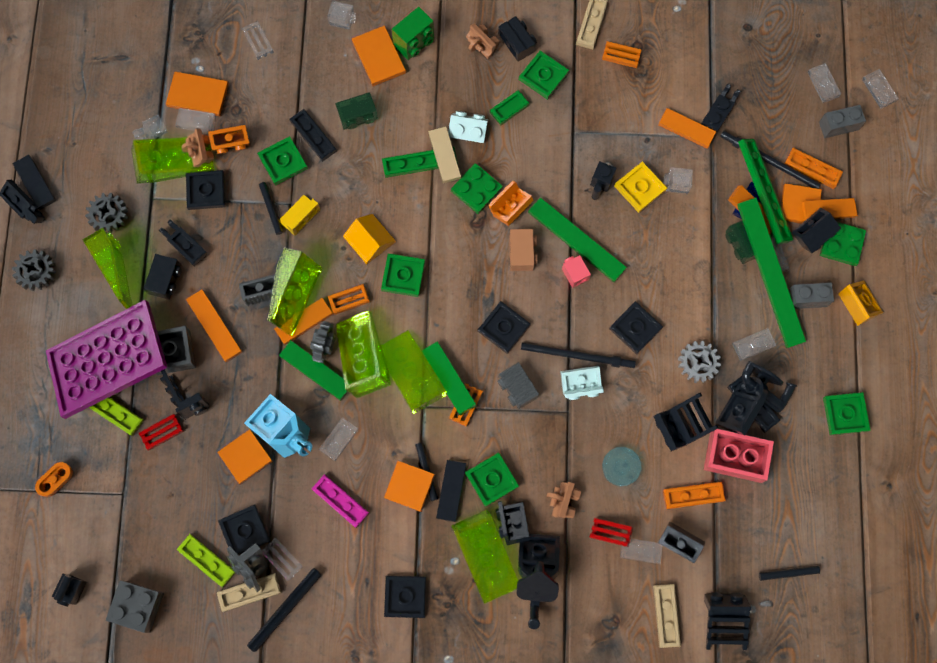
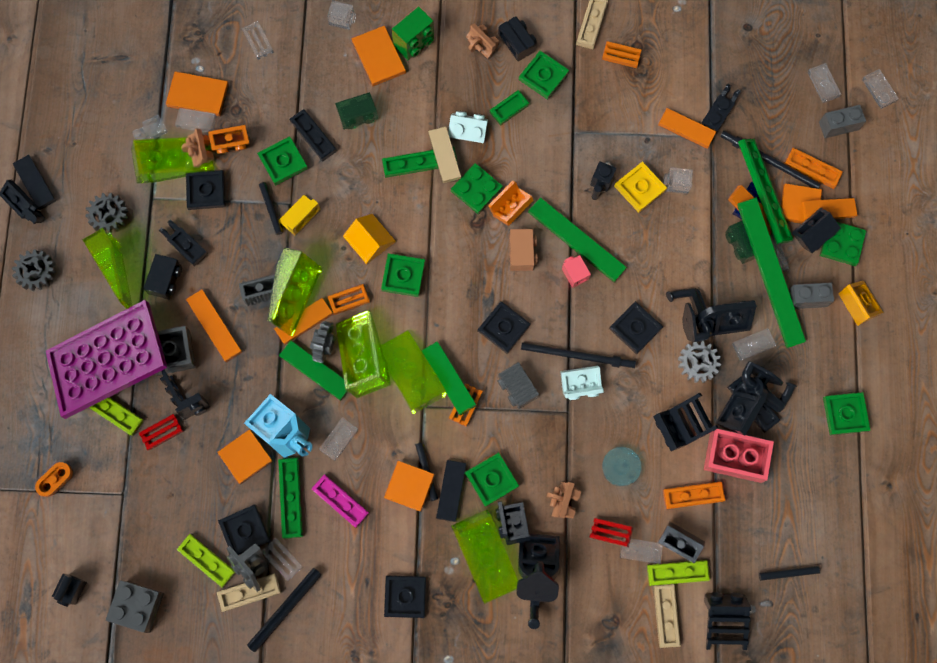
none -> green tile [278,458,303,539]
none -> lime tile [647,560,710,586]
none -> black plate [666,288,757,342]

